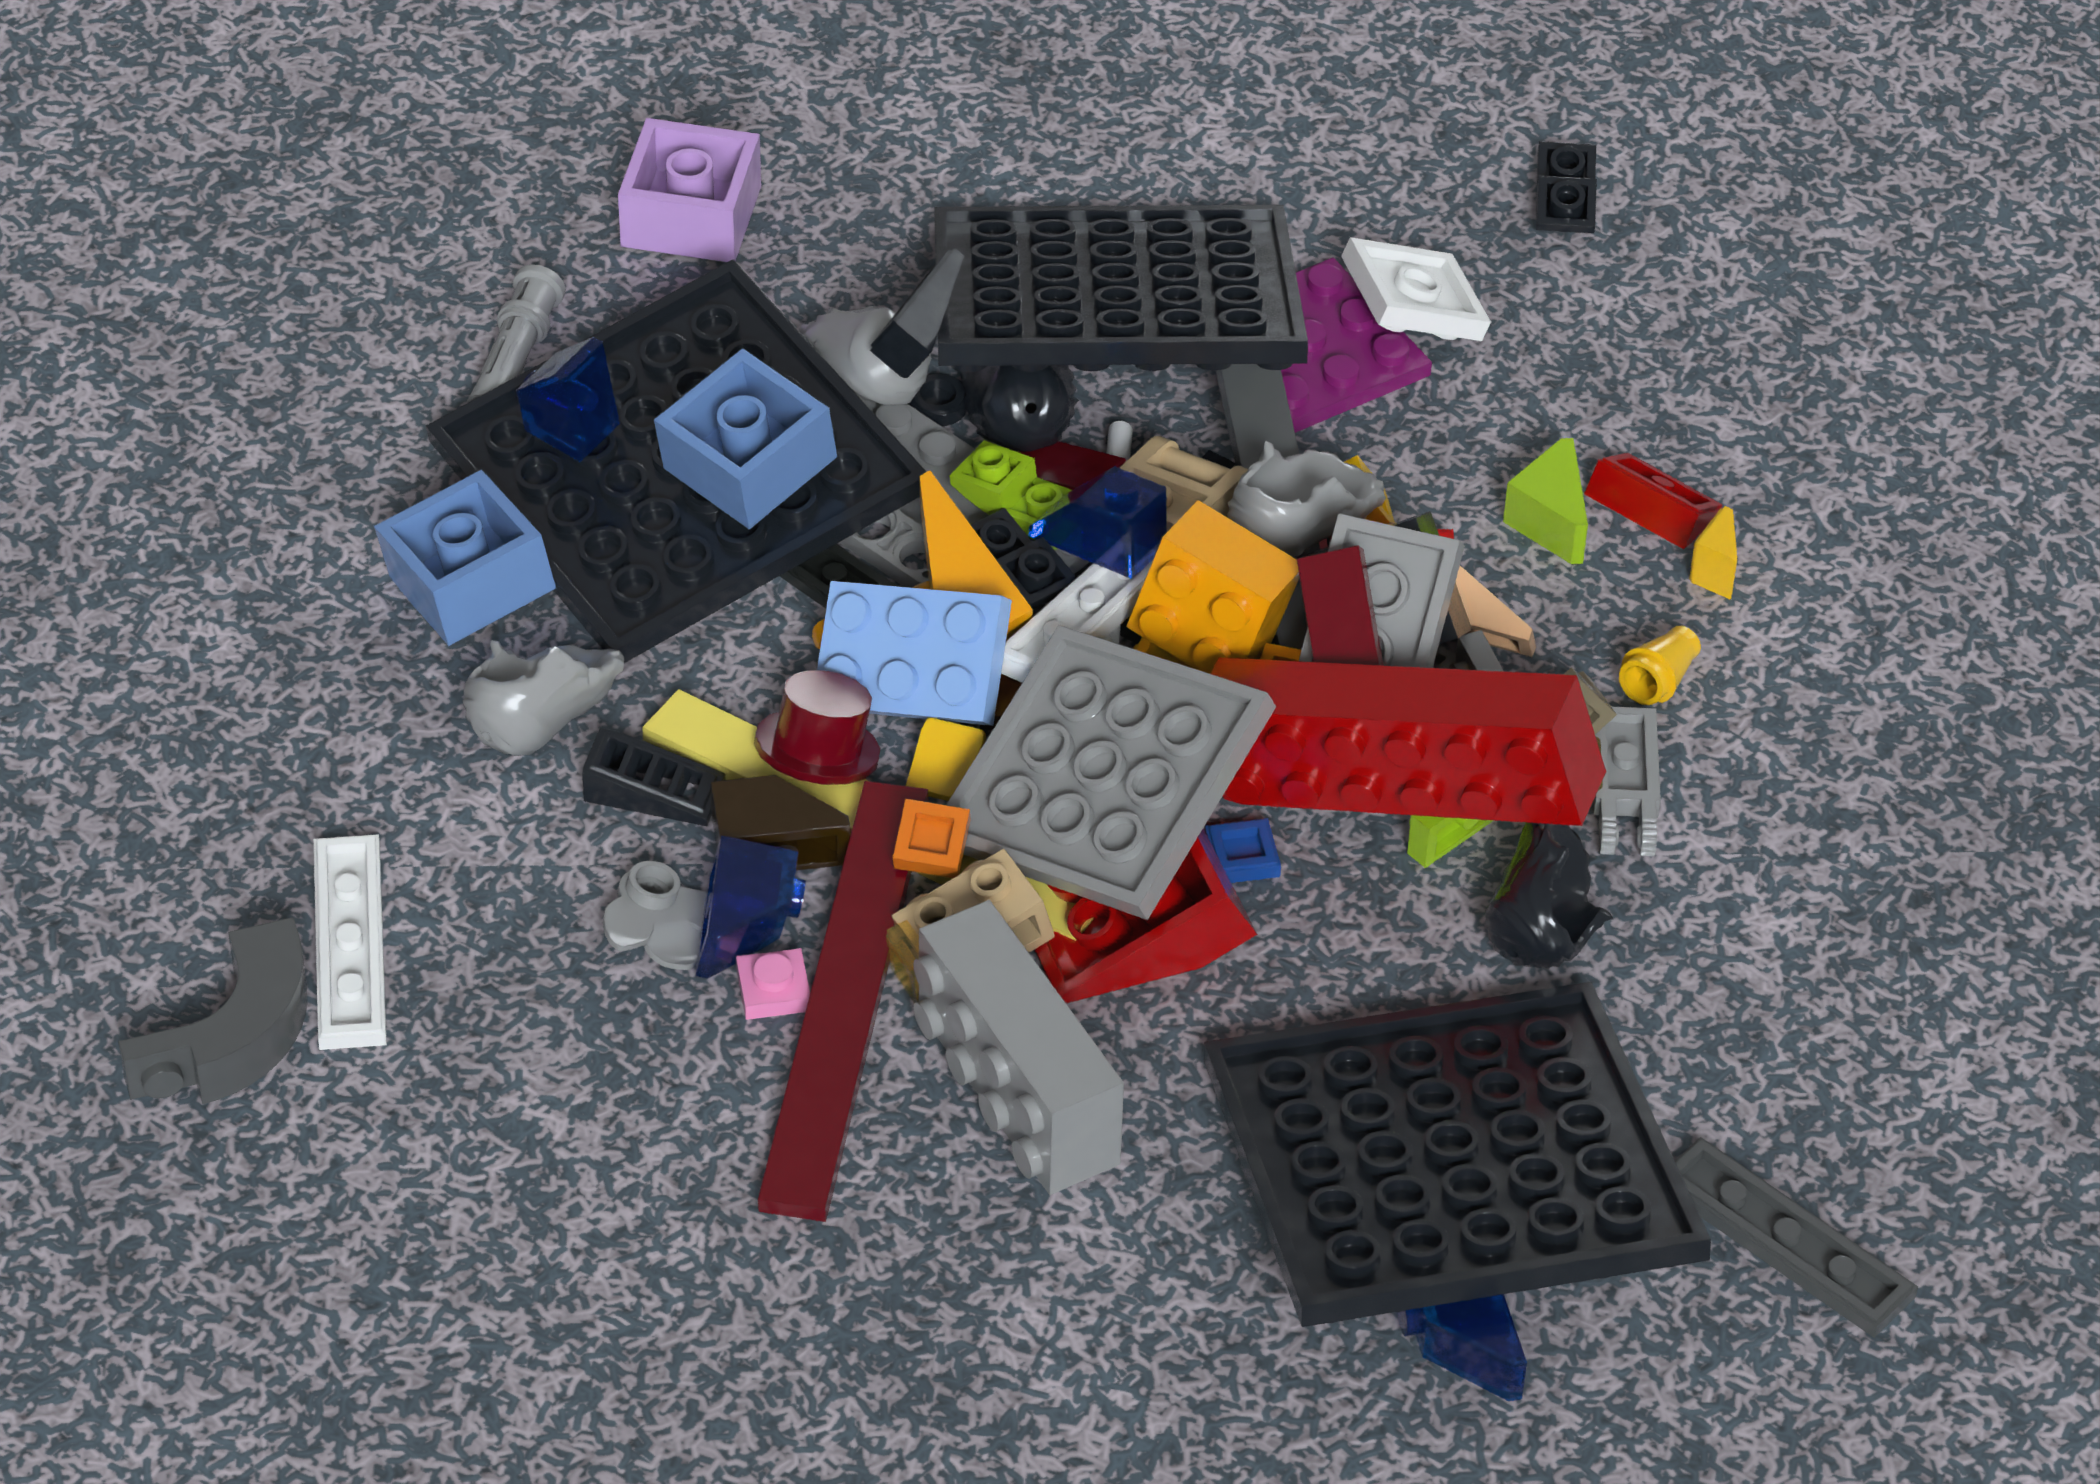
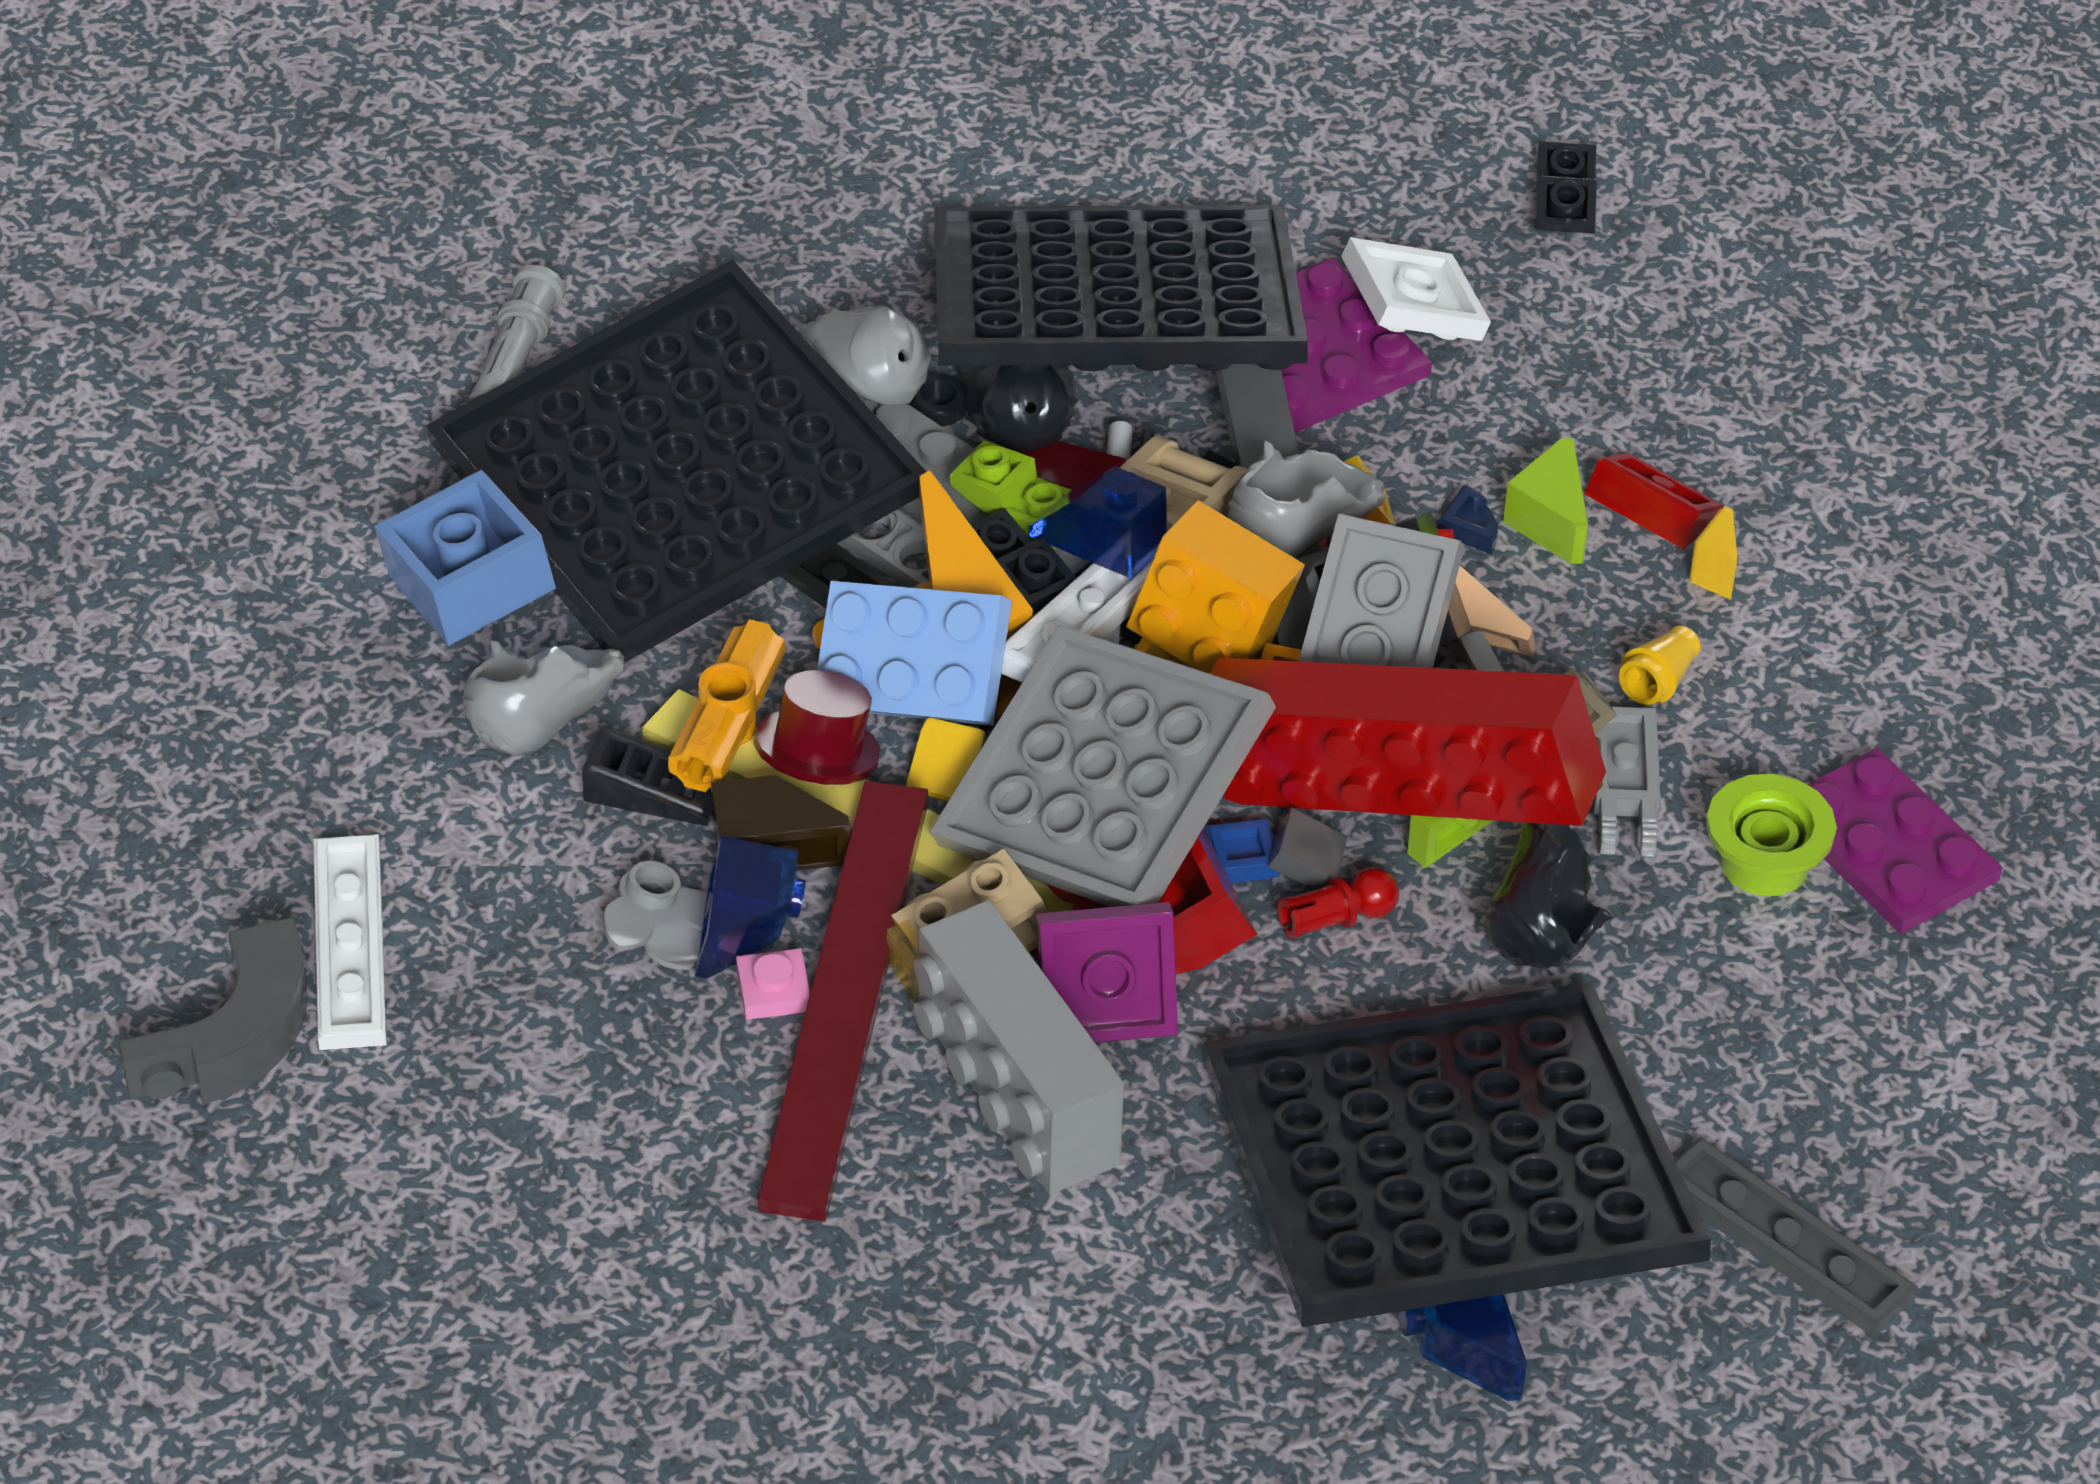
clear blue slope [516,337,620,462] -> none
lavender brick [618,118,761,262] -> none
medium blue brick [654,348,837,529] -> none
black slope [870,248,964,378] -> none
orange plate [893,799,971,878] -> none
dark red tile [1297,545,1384,666] -> none
none -> light orange piece [668,619,785,792]
none -> magenta plate [1037,902,1178,1043]
none -> dark grey tile [1268,807,1348,890]
none -> red pin [1277,867,1399,939]
none -> dark blue tile [1437,484,1498,554]
none -> lime piece [1706,774,1837,896]
none -> magenta plate [1807,748,2003,935]

